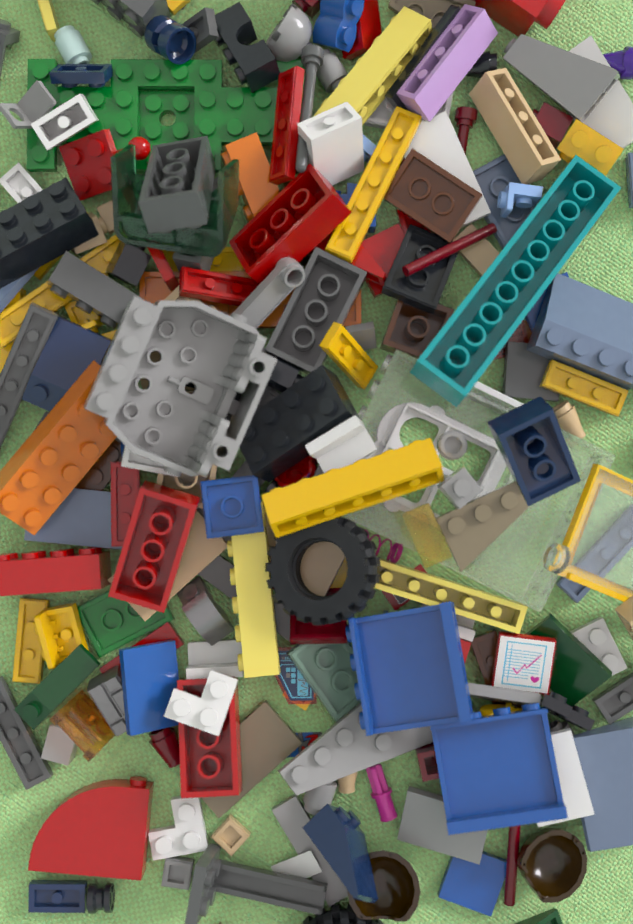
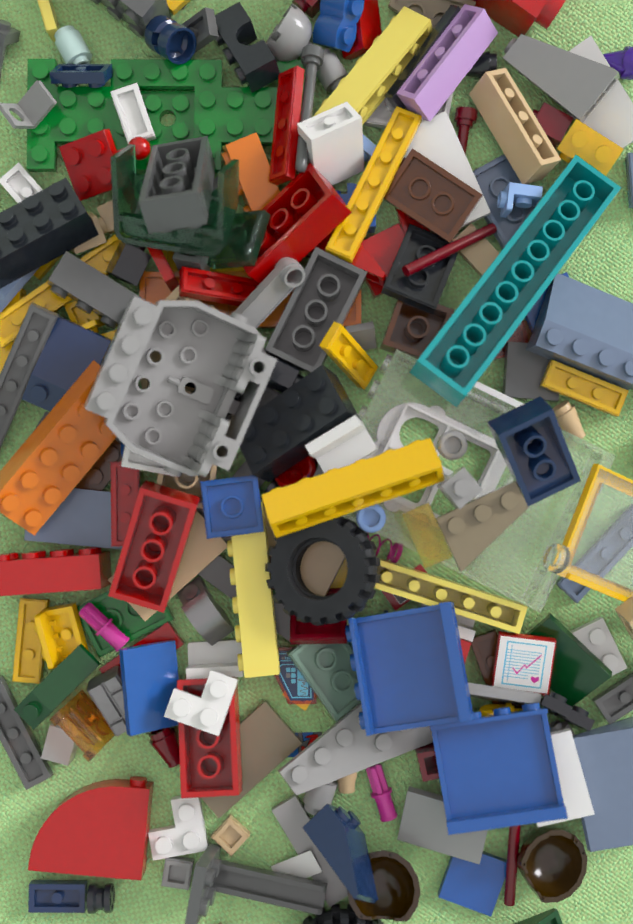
white brick [31,94,99,150] -> none
none -> dark pink axle [79,602,130,652]
none -> white tile [111,83,156,144]
none -> clear green tile [207,210,270,269]
none -> medium blue tile [356,504,386,533]

